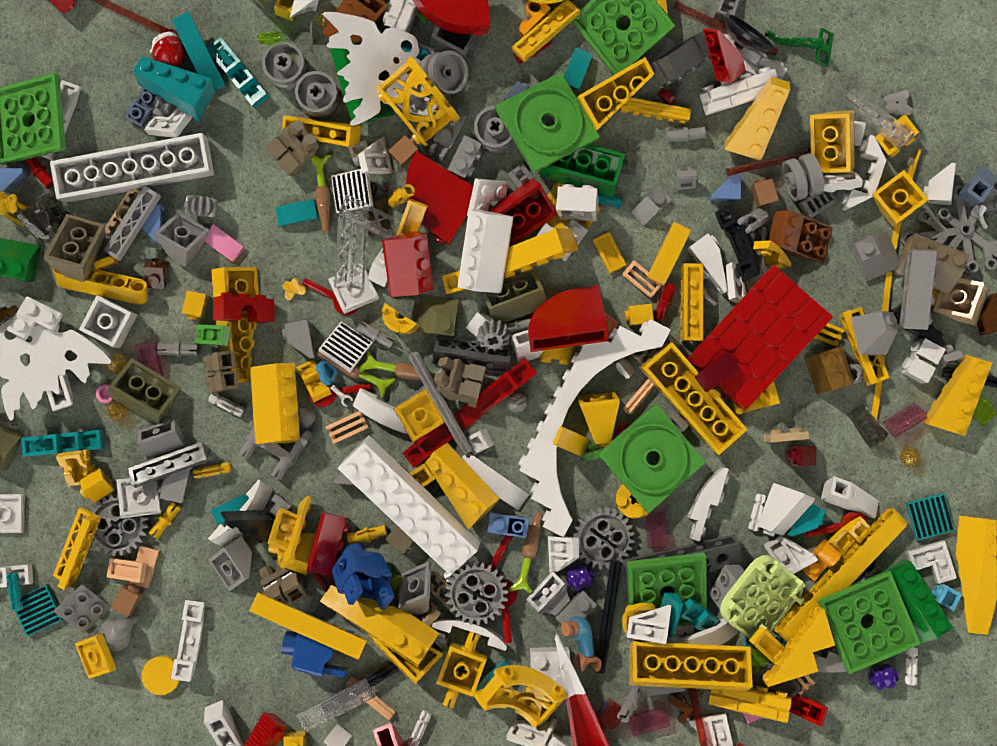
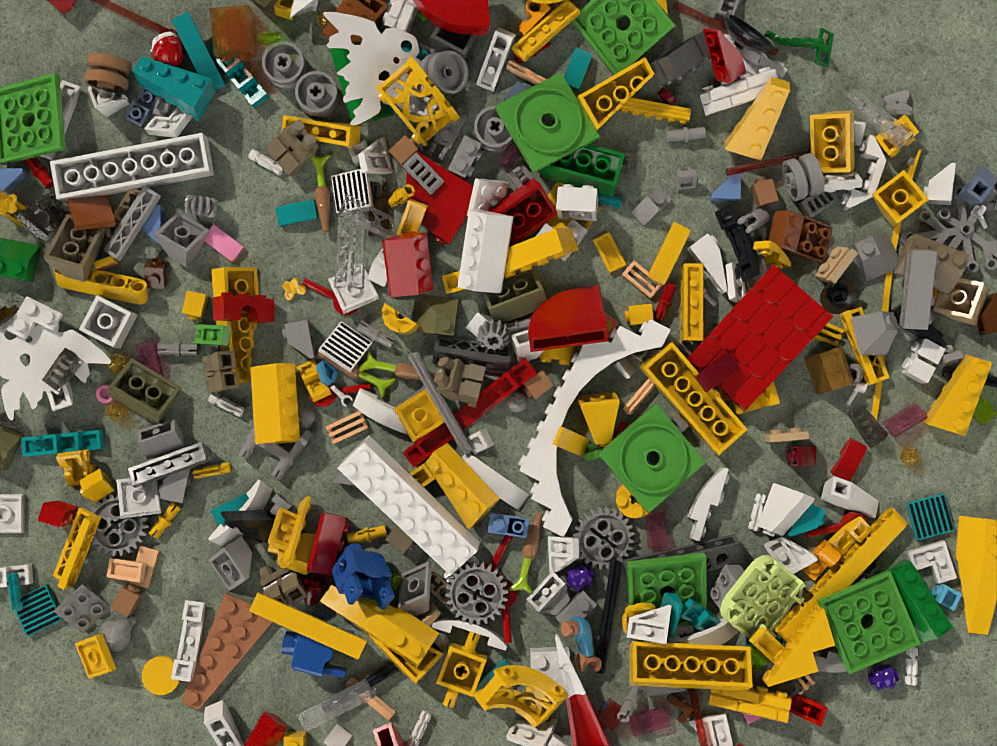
none -> red brick [38,500,79,528]
none -> clear smoke slope [42,348,84,392]
none -> dark orange tile [67,195,116,230]
none -> medium nougat wheel [84,53,132,93]
none -> white slope [88,86,131,117]
none -> nougat wing [181,593,273,710]
none -> clear orange slope [210,5,257,62]
none -> white axle [248,149,284,175]
none -> dark red brick [304,575,324,606]
none -> light grey slope [403,153,444,195]
none -> white slope [476,27,517,92]
none -> clear pink plate [497,142,522,172]
none -> light nougat axle [506,59,547,85]
none -> medium nougat brick [523,370,554,399]
none -> tan plate [815,246,858,284]
none -> black dish [820,279,859,314]
none -> red slope [831,437,867,481]
none -> white hand [846,382,867,406]

